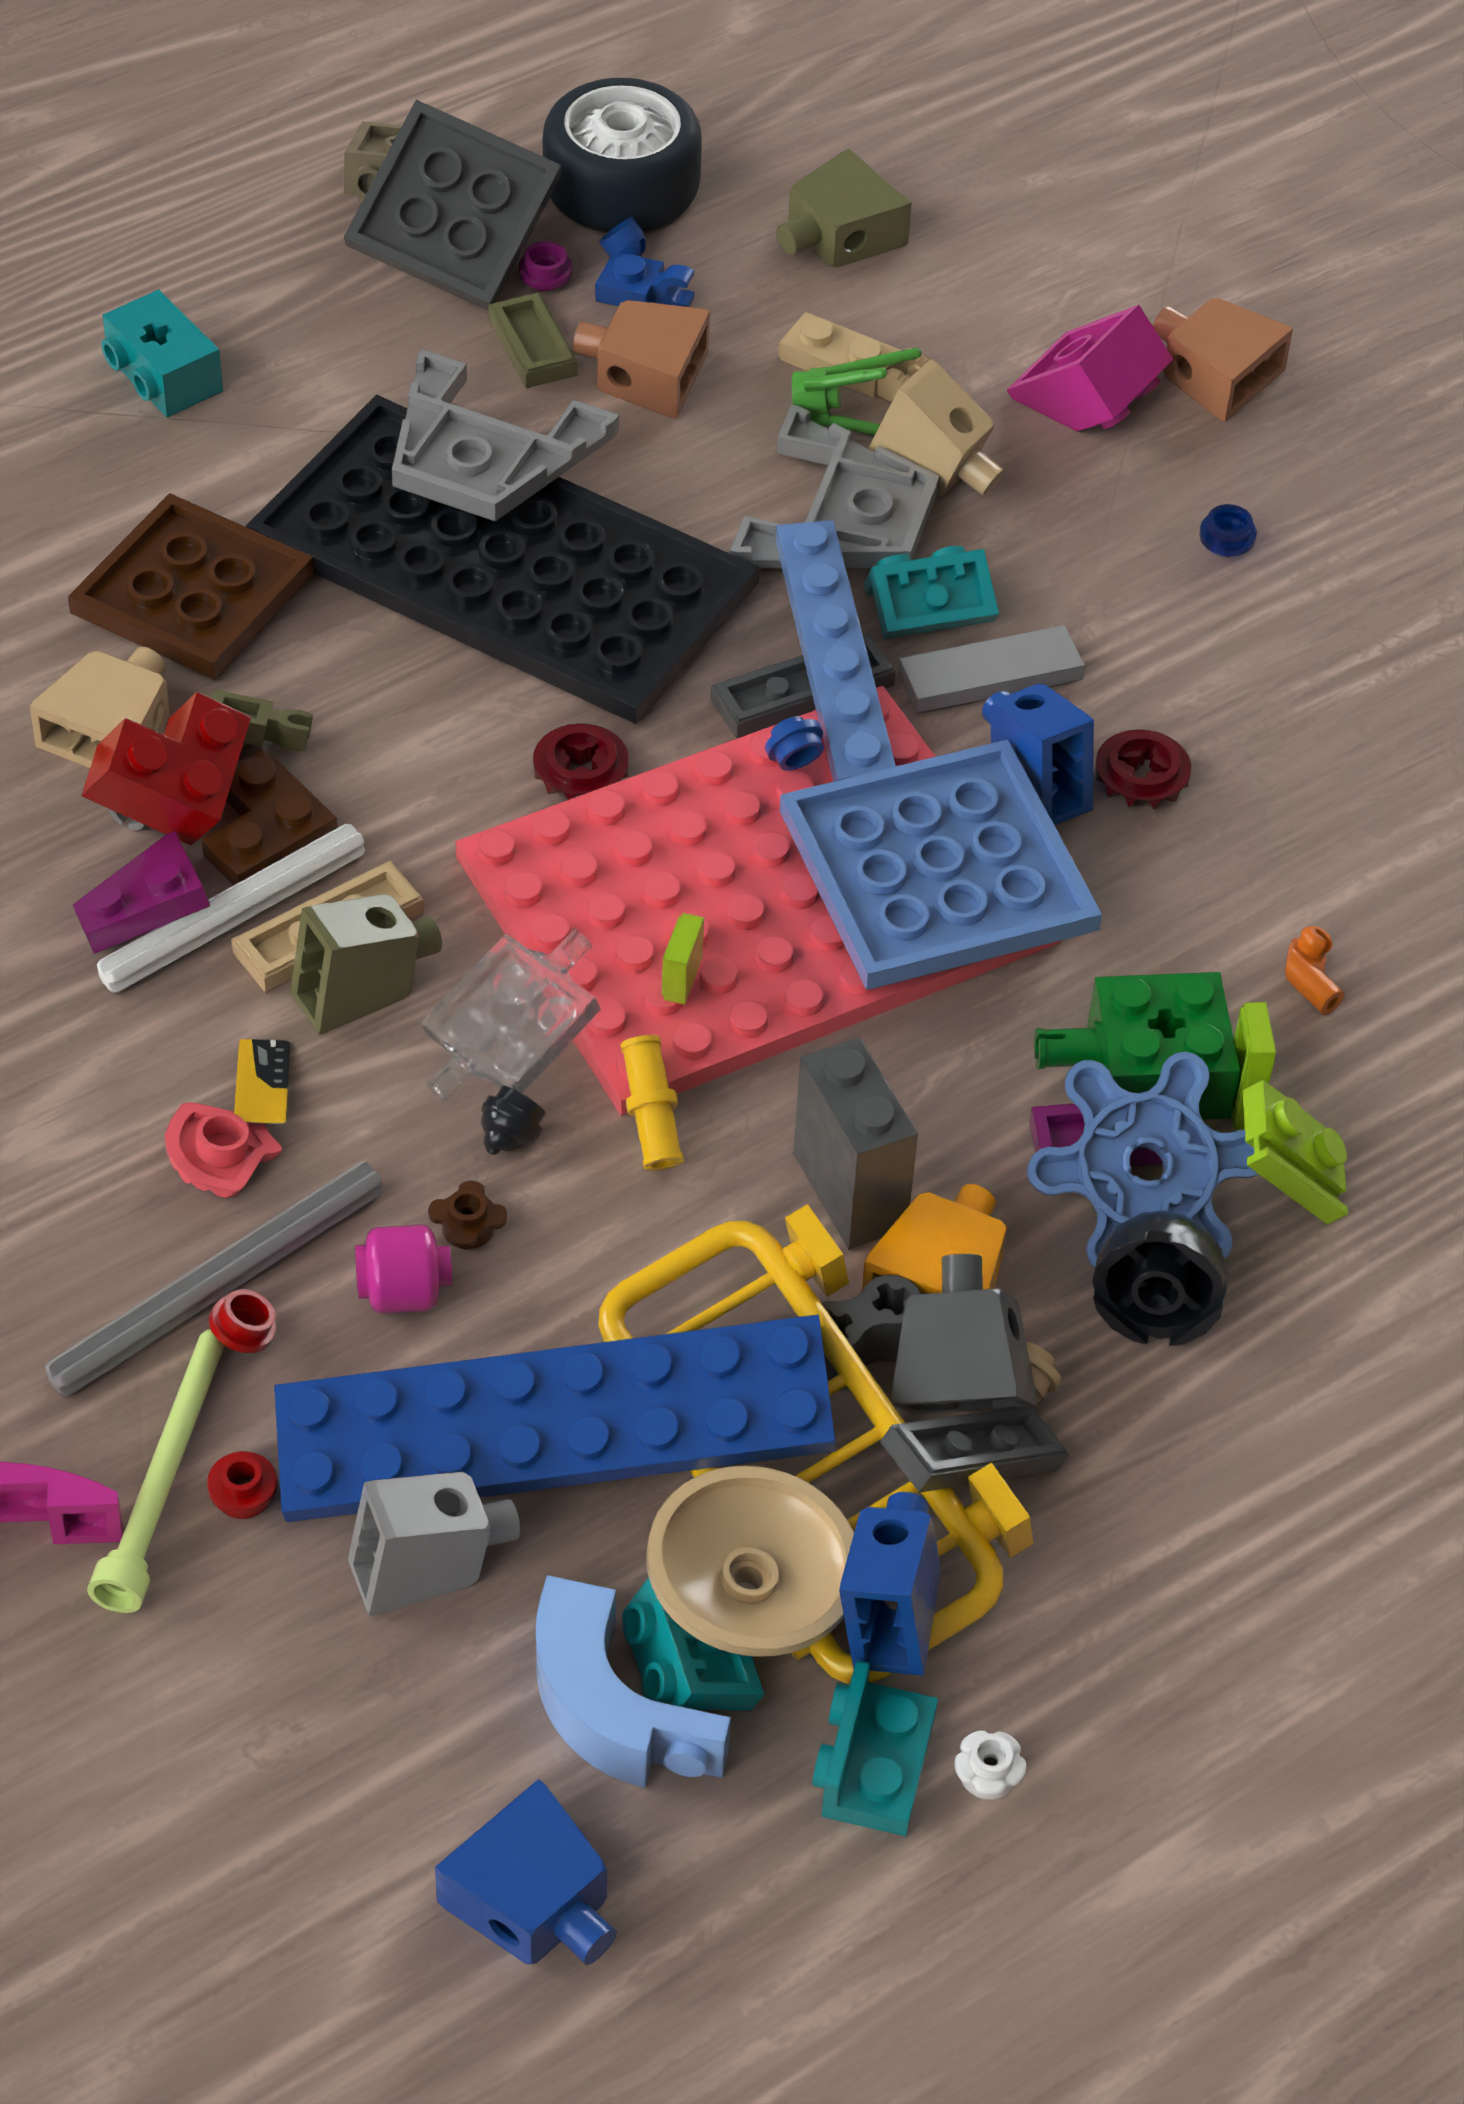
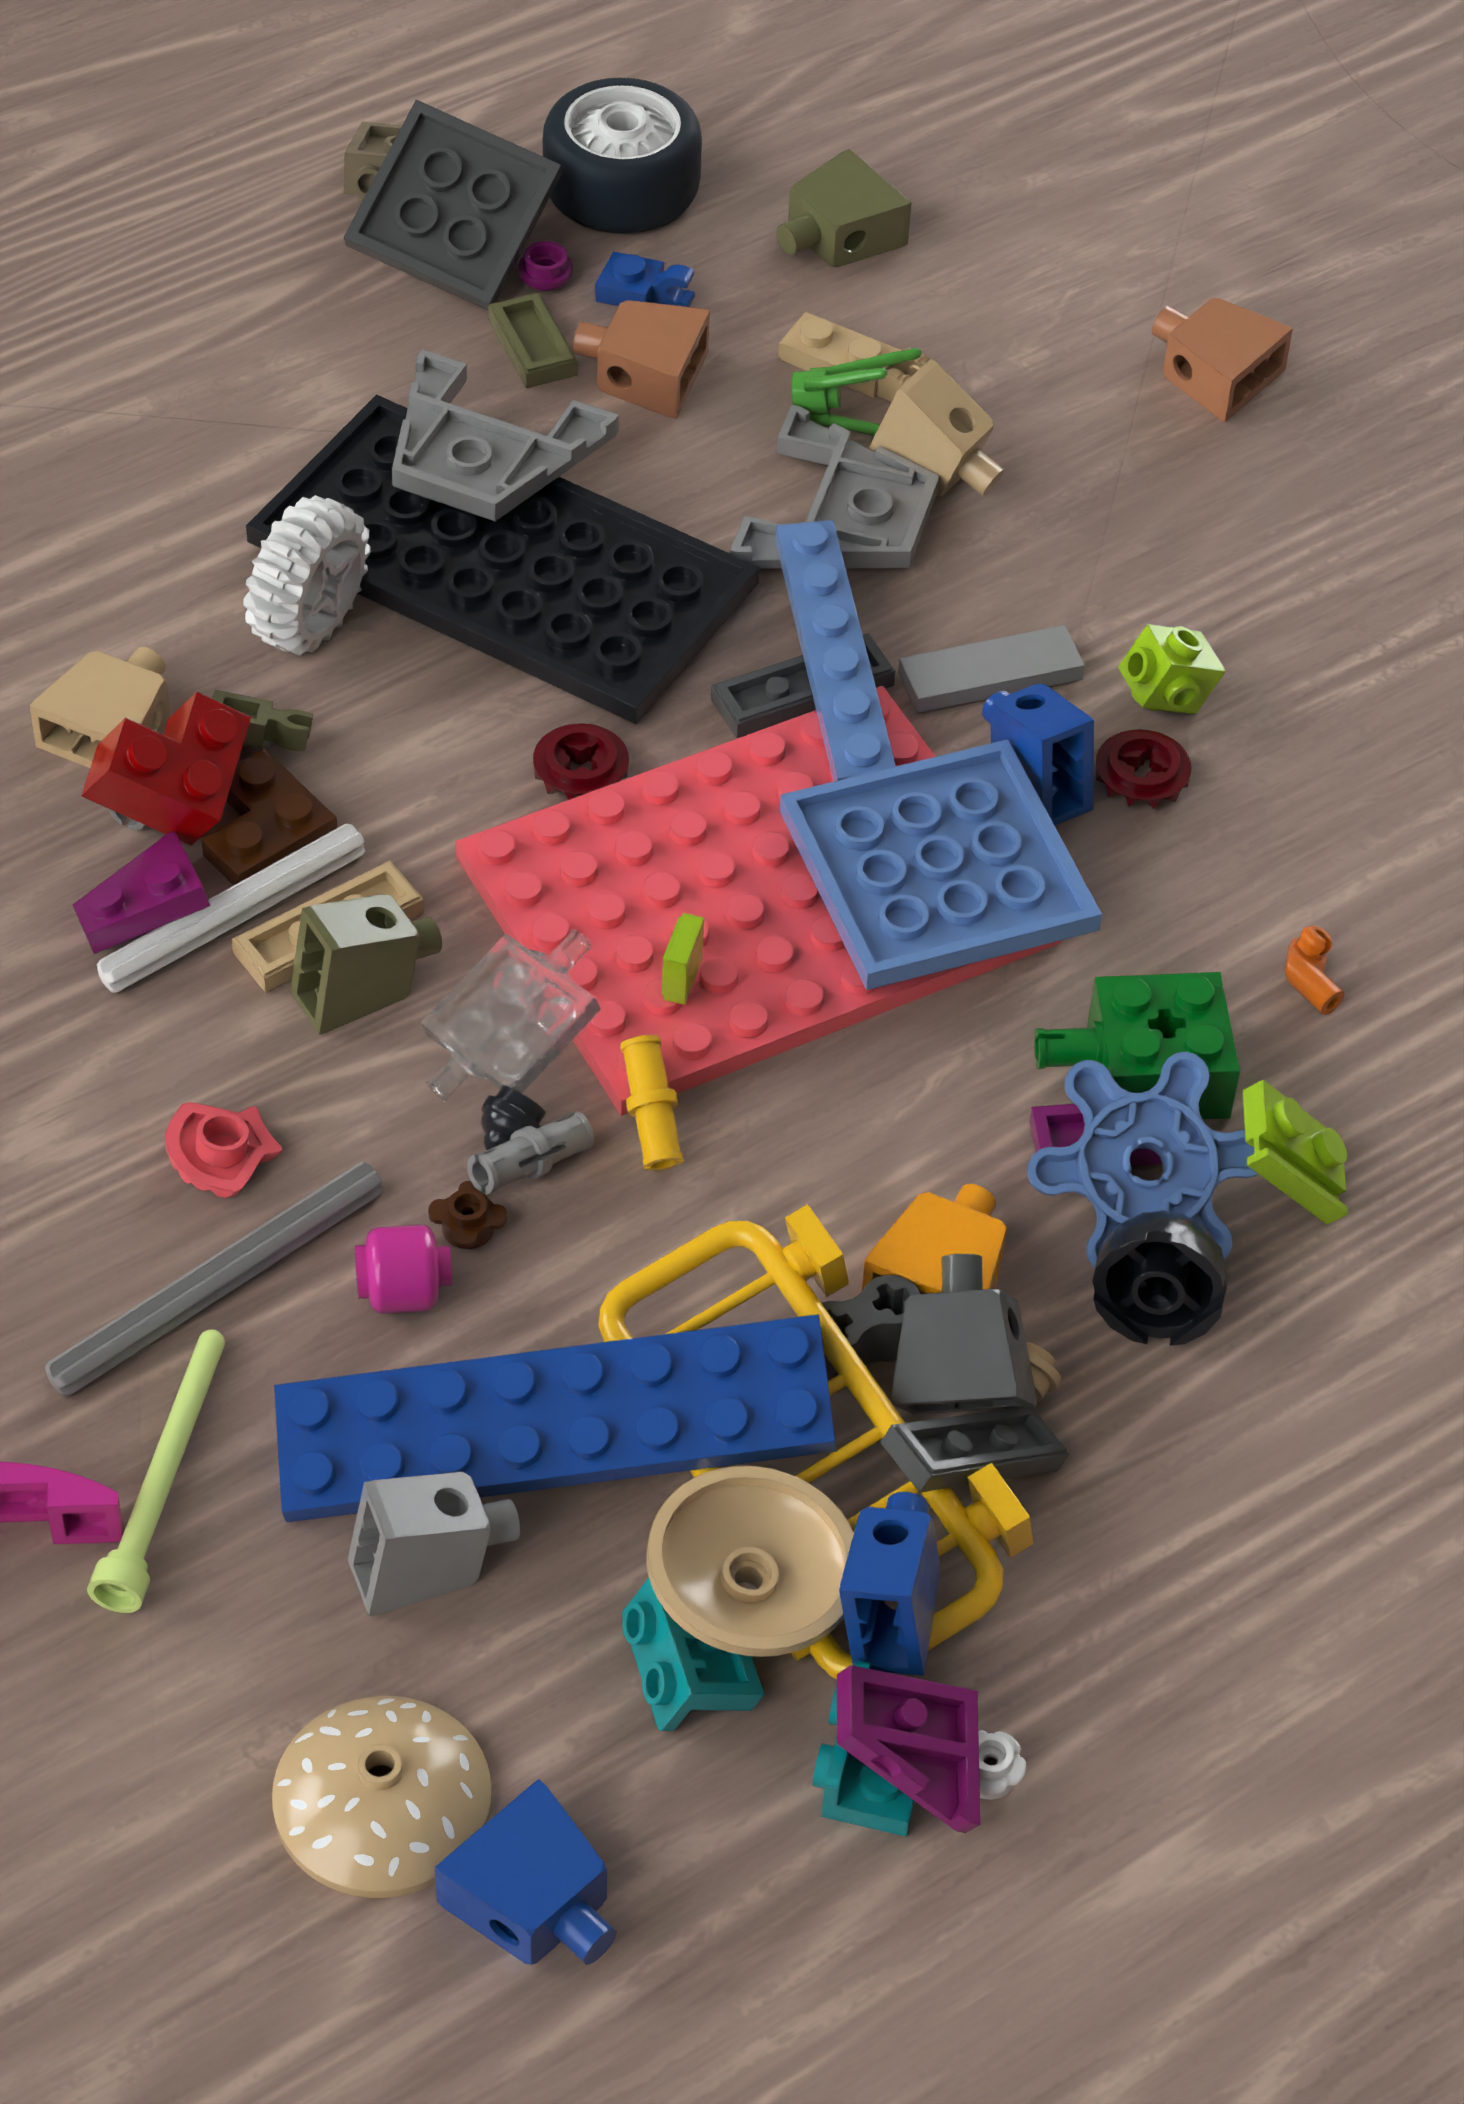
reddish brown plate [68,493,314,680] -> none
teal brick [101,289,223,418] -> none
red plate [207,1451,277,1519] -> none
red plate [209,1289,276,1353] -> none
yellow sticker [234,1039,290,1124] -> none
light blue arch [536,1575,731,1788] -> none
blue hinge [599,216,646,256] -> none
blue plate [765,716,824,771] -> none
dark grey brick [793,1037,918,1250] -> none
teal bracket [864,546,999,639] -> none
dark pink slope [1007,305,1173,432] -> none
clear blue plate [1199,504,1257,557] -> none
lime tile [1231,1002,1276,1131] -> none
none -> white gear [243,495,371,655]
none -> tan dish [272,1696,492,1898]
none -> light grey pin [467,1111,594,1195]
none -> magenta wing [837,1665,981,1833]
none -> lime brick [1118,624,1226,714]

